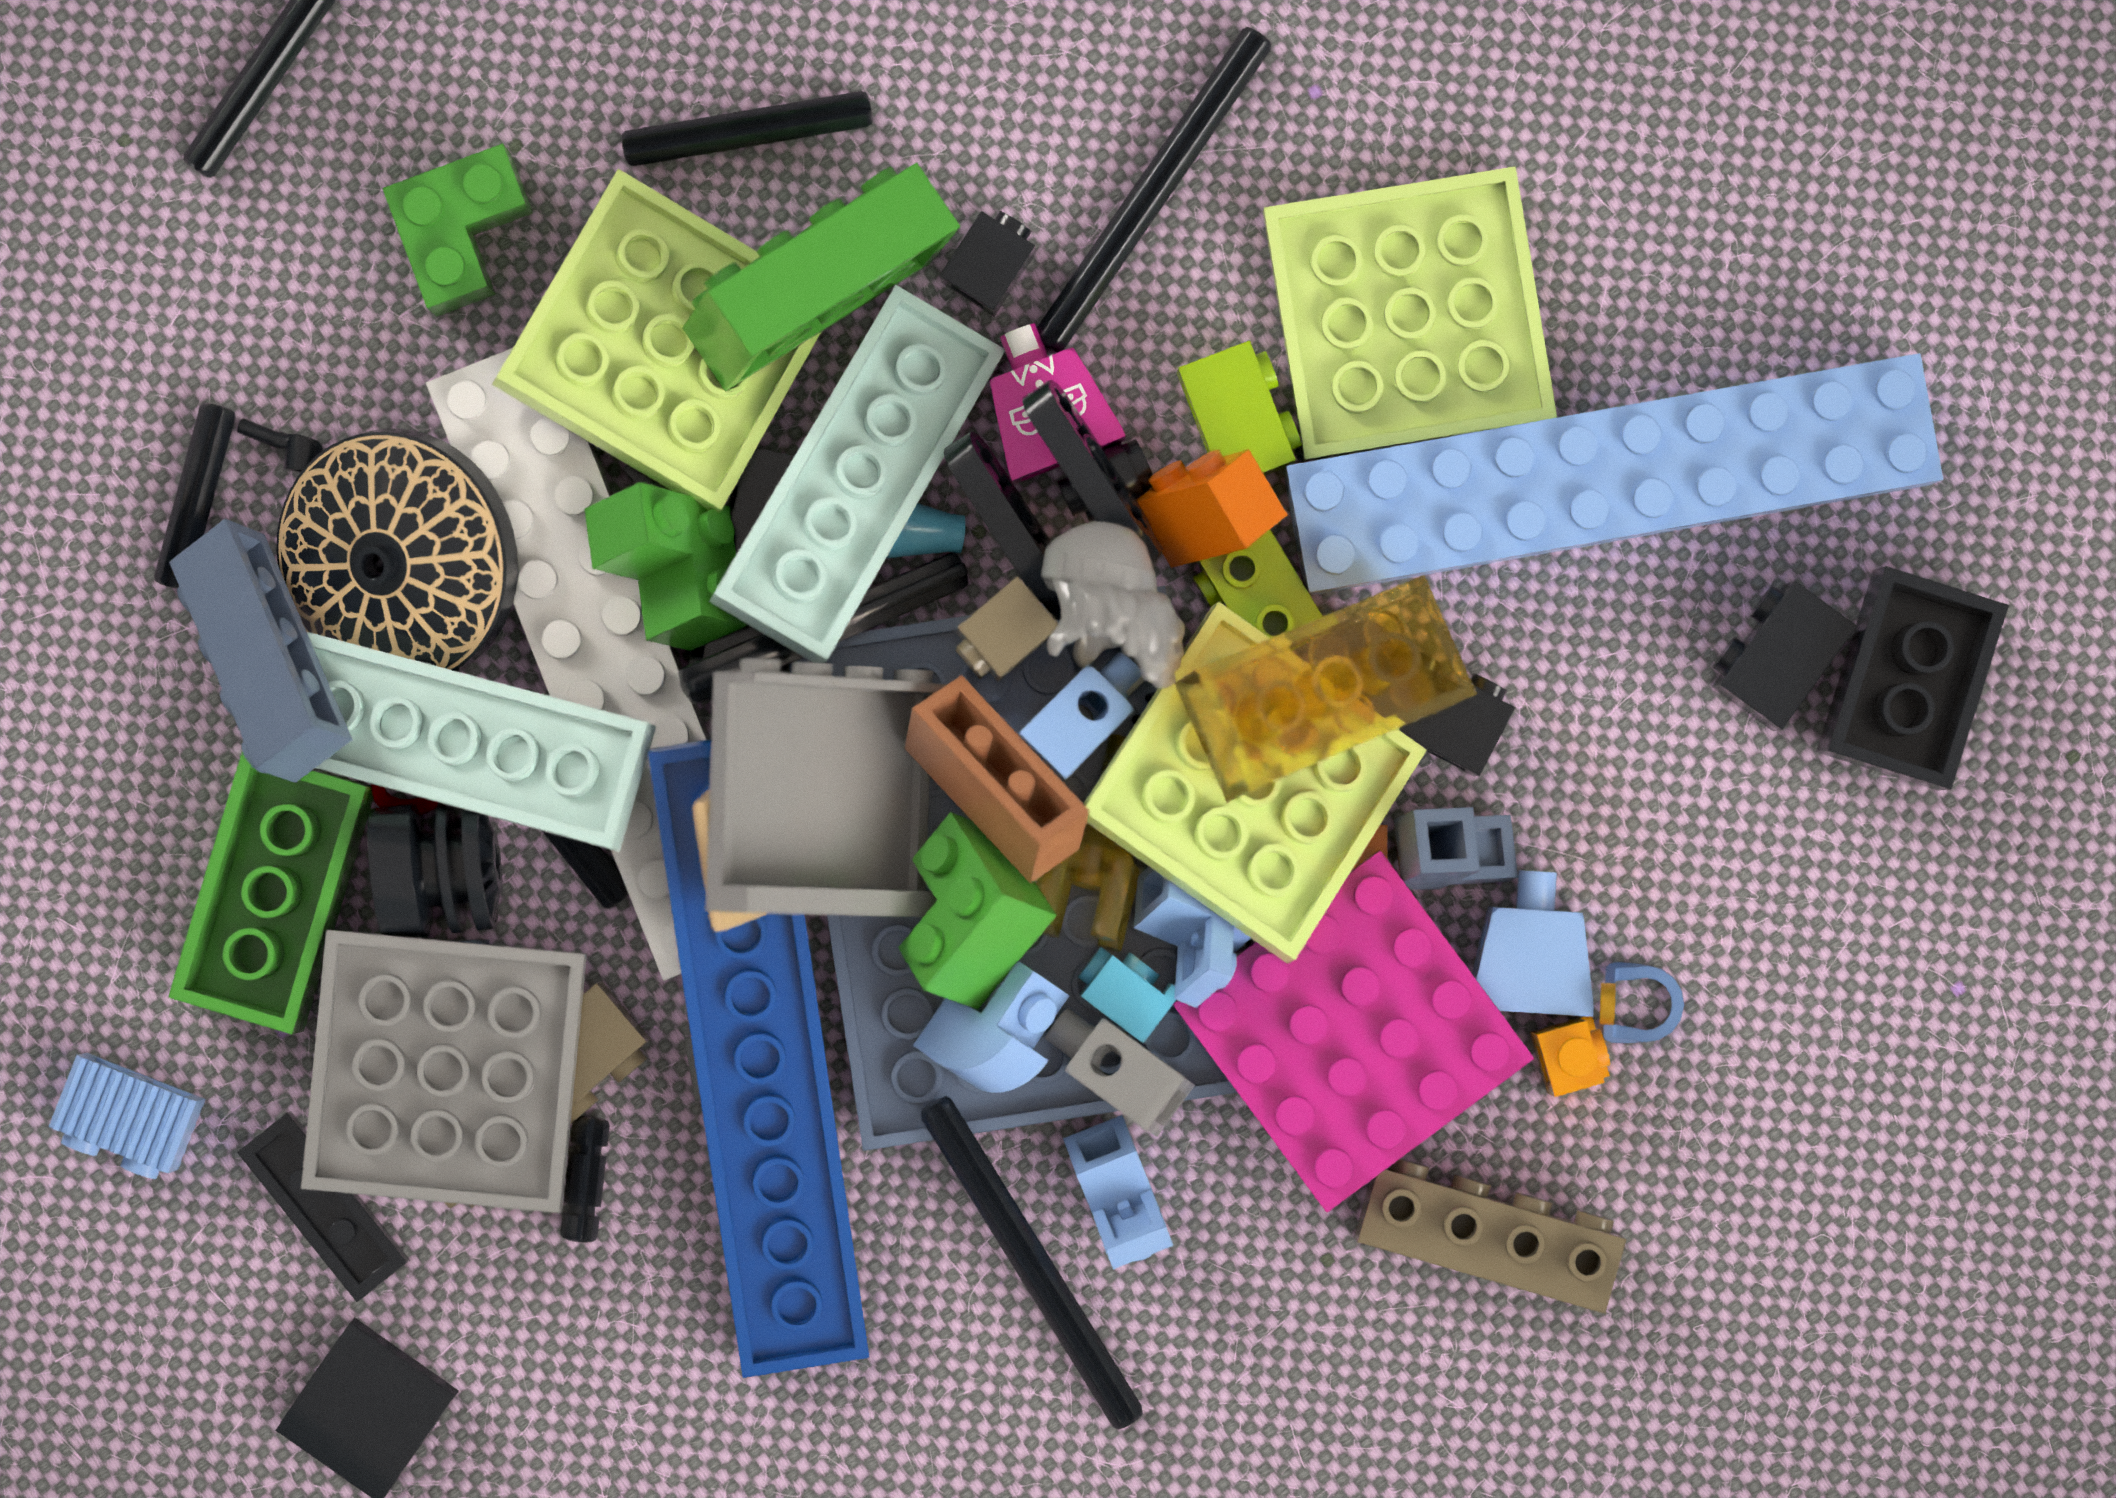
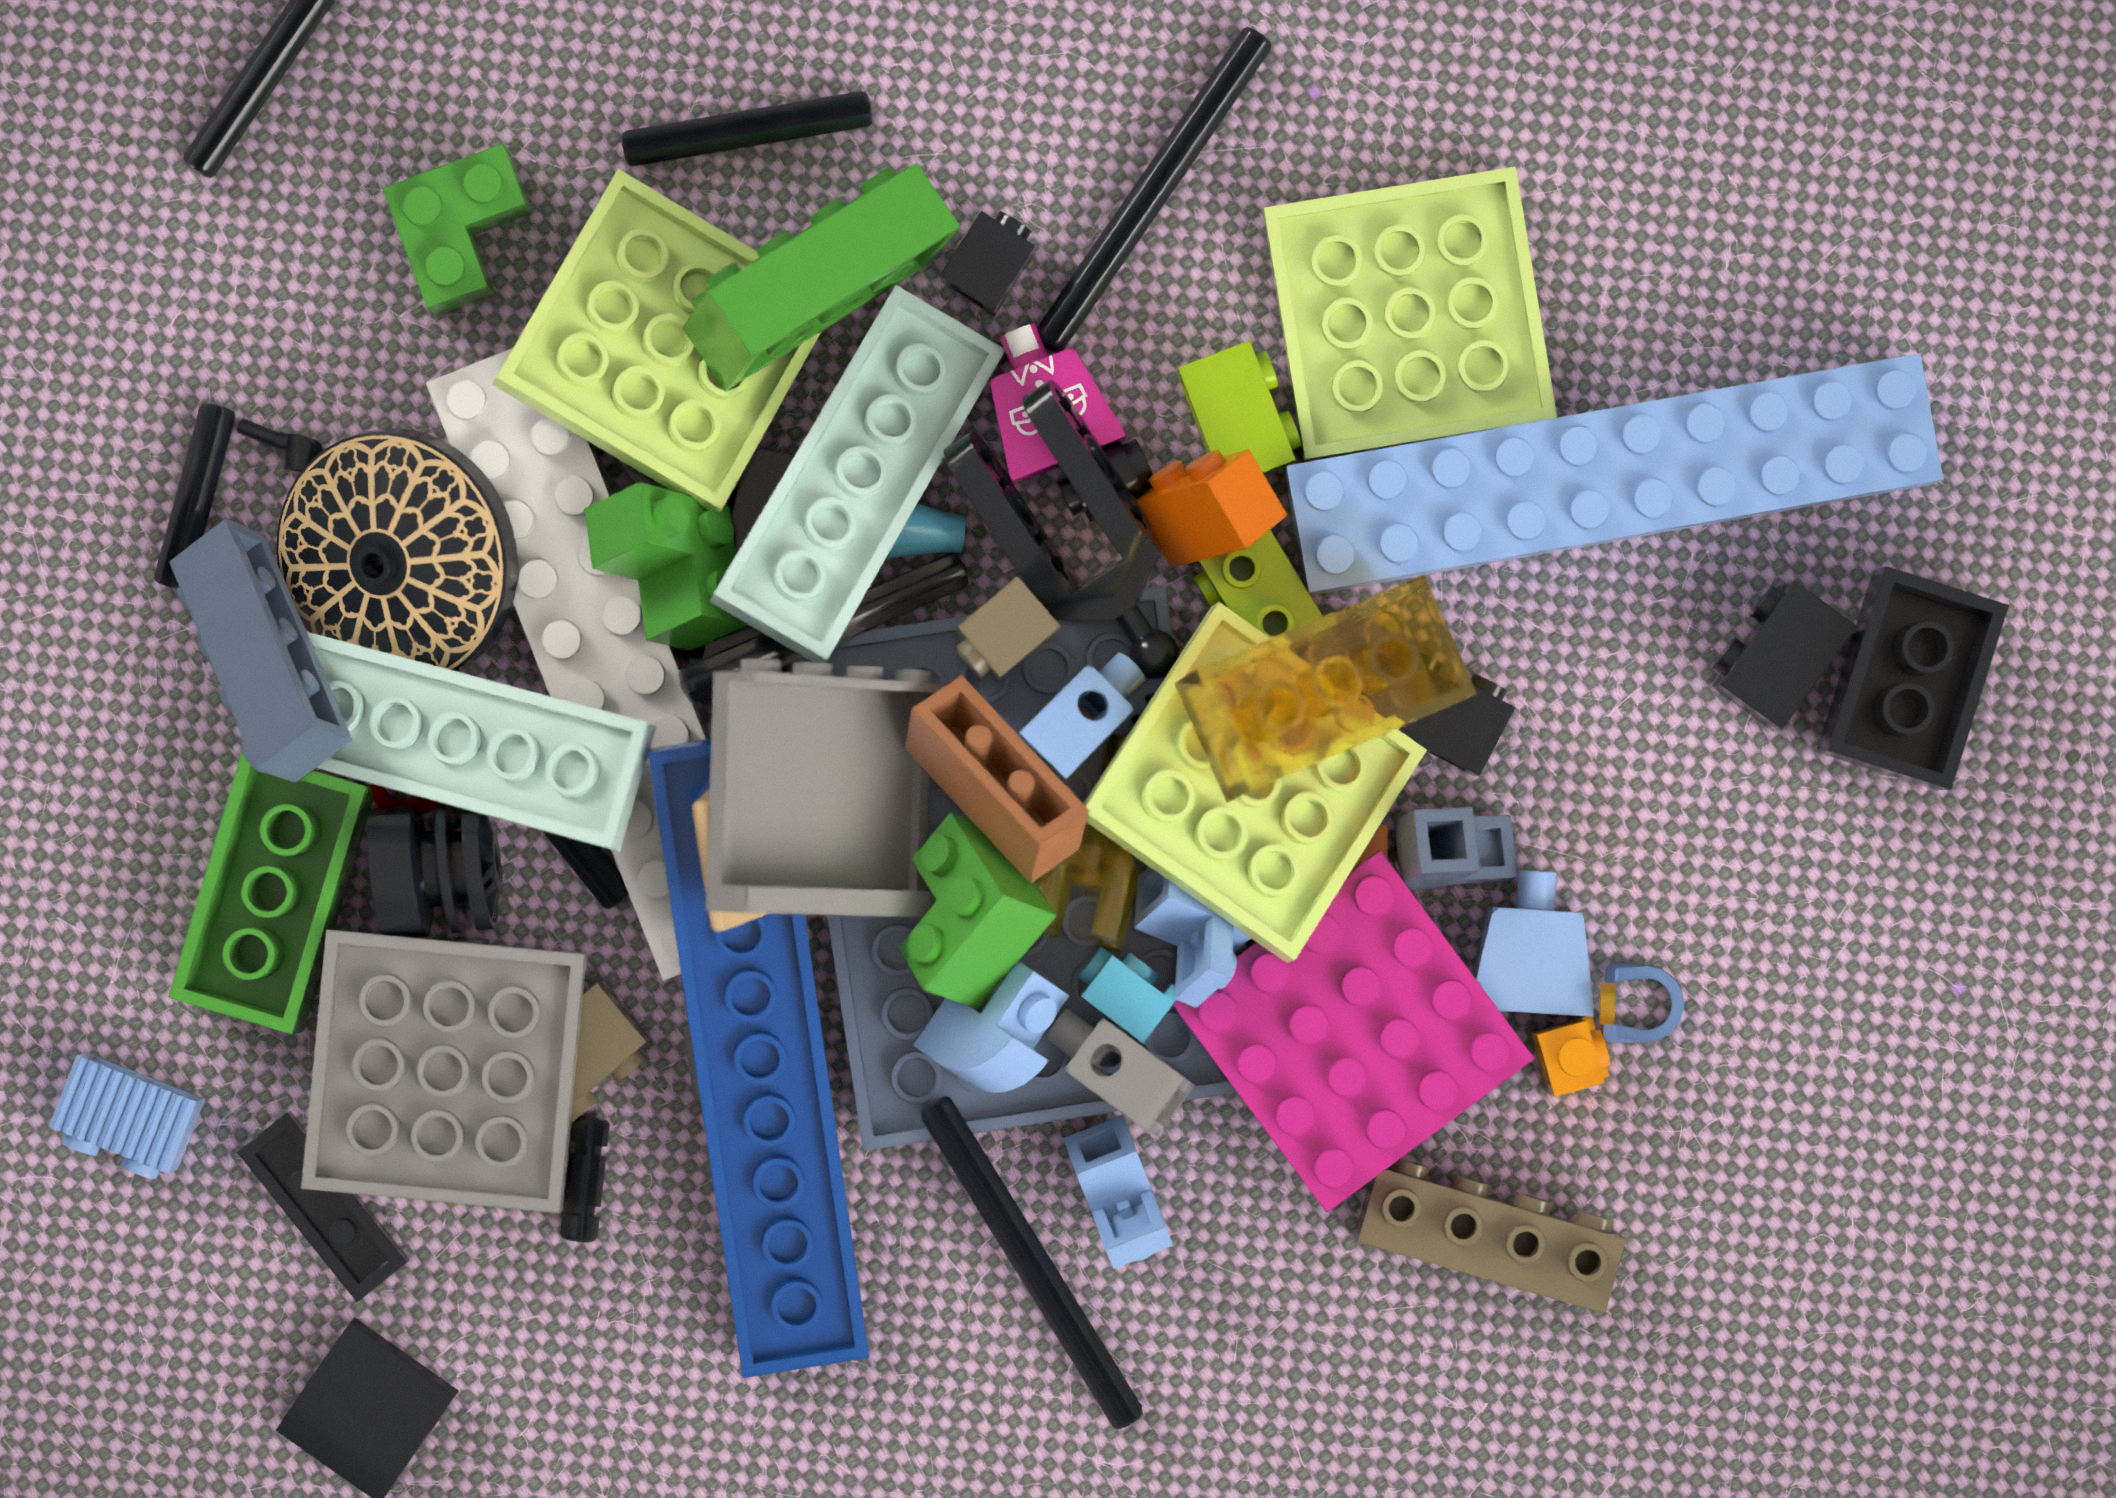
light grey hair [1041,522,1185,689] -> none

